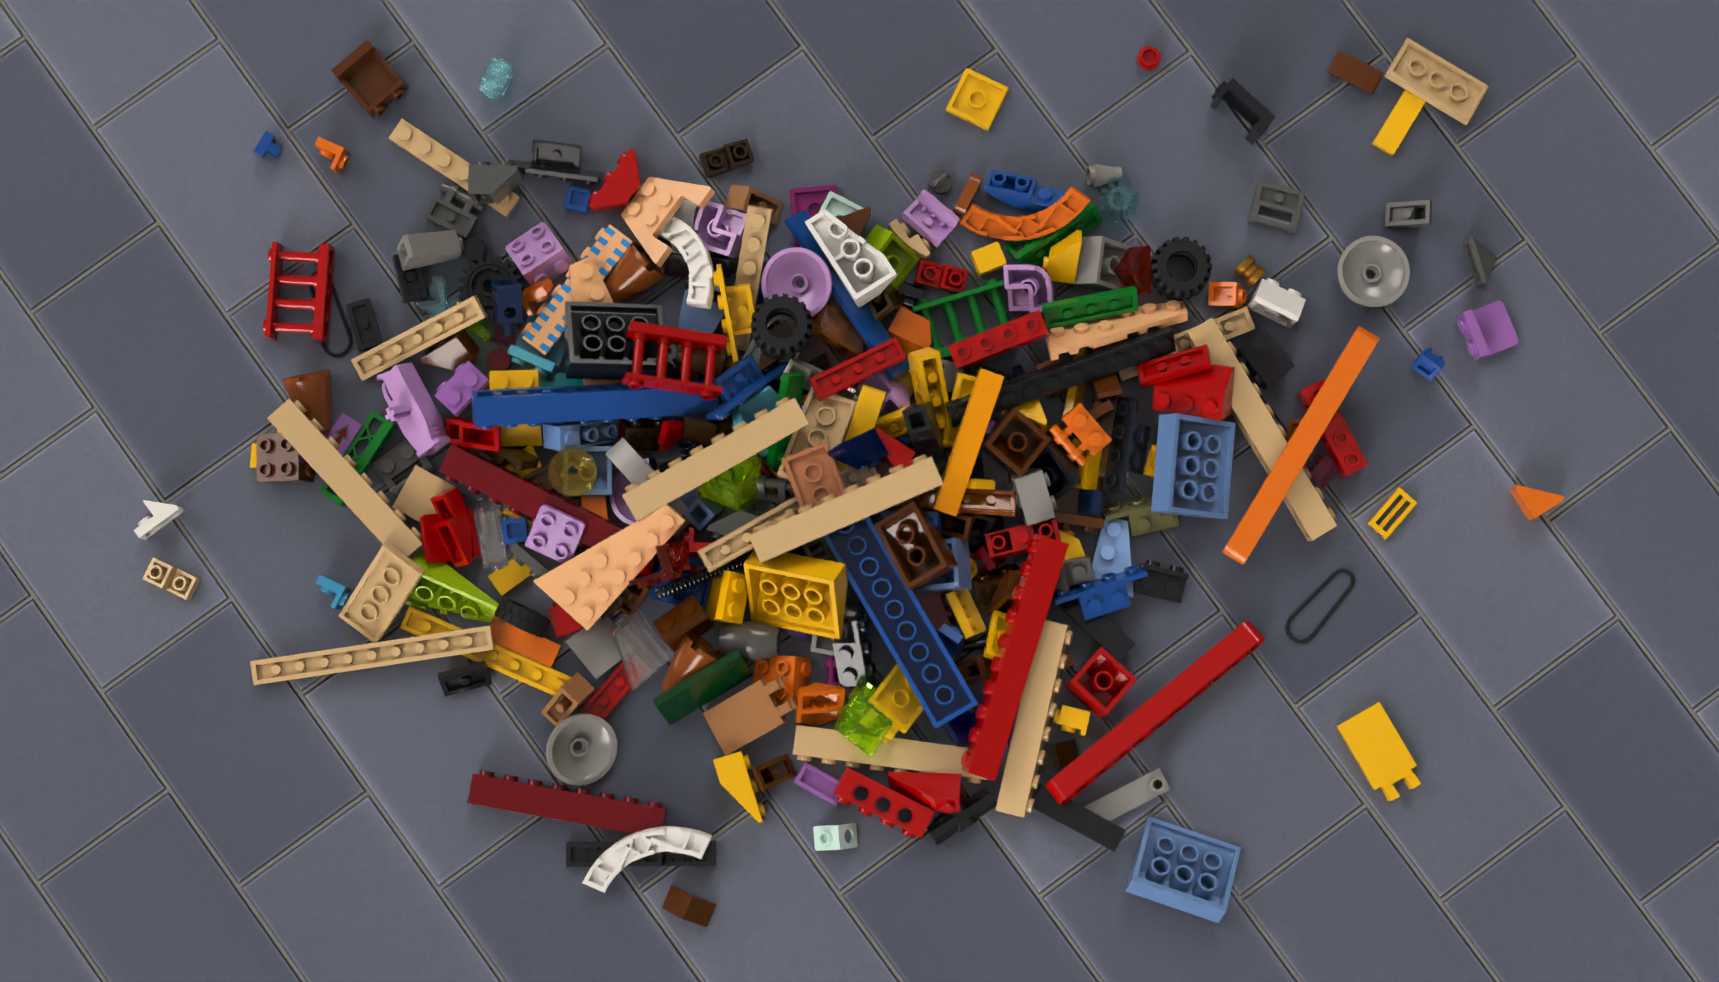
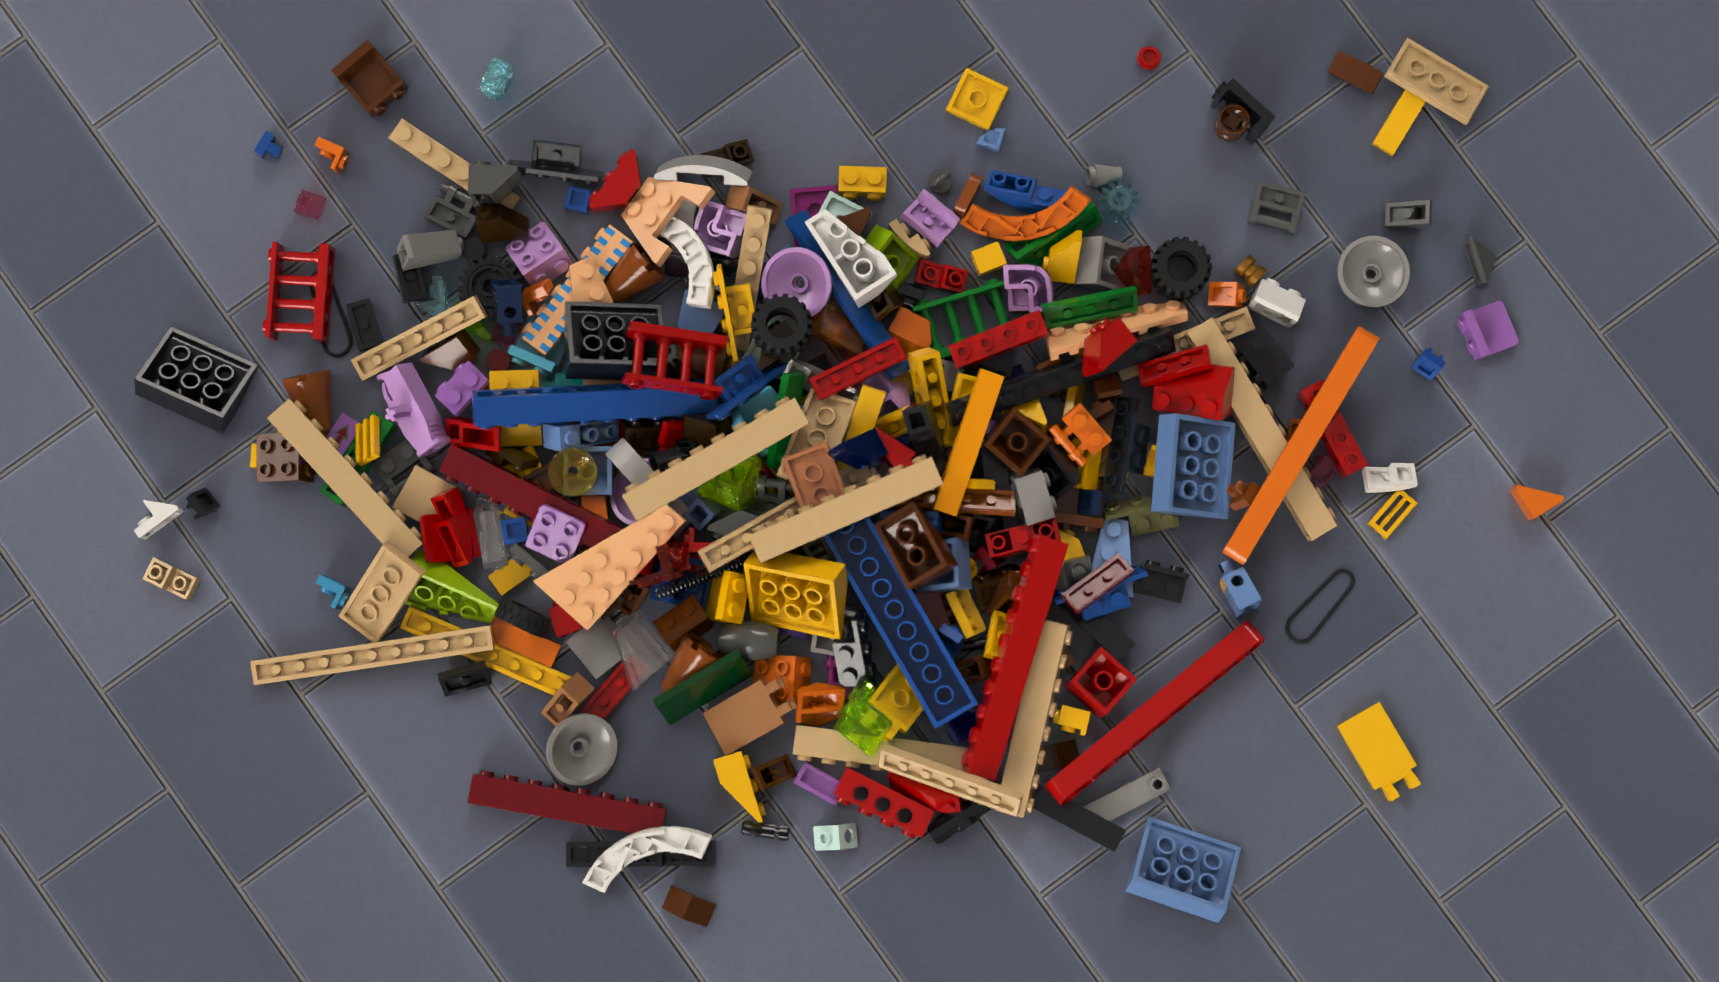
none -> black slope [134,326,258,433]
none -> black tile [186,488,220,519]
none -> clear pink tile [294,189,326,221]
none -> yellow tile [355,414,380,466]
none -> dark brown slope [476,203,530,244]
none -> light grey slope [654,155,753,186]
none -> black axle [741,821,790,841]
none -> yellow bracket [838,166,887,201]
none -> tan plate [879,744,1023,817]
none -> medium blue tile [976,128,1006,153]
none -> tile [1061,553,1134,615]
none -> red slope [1082,317,1138,377]
none -> reddish brown wheel [1214,104,1250,142]
none -> medium blue torso [1218,559,1262,619]
none -> dark orange tile [1226,480,1260,511]
none -> white slope [1362,463,1418,493]

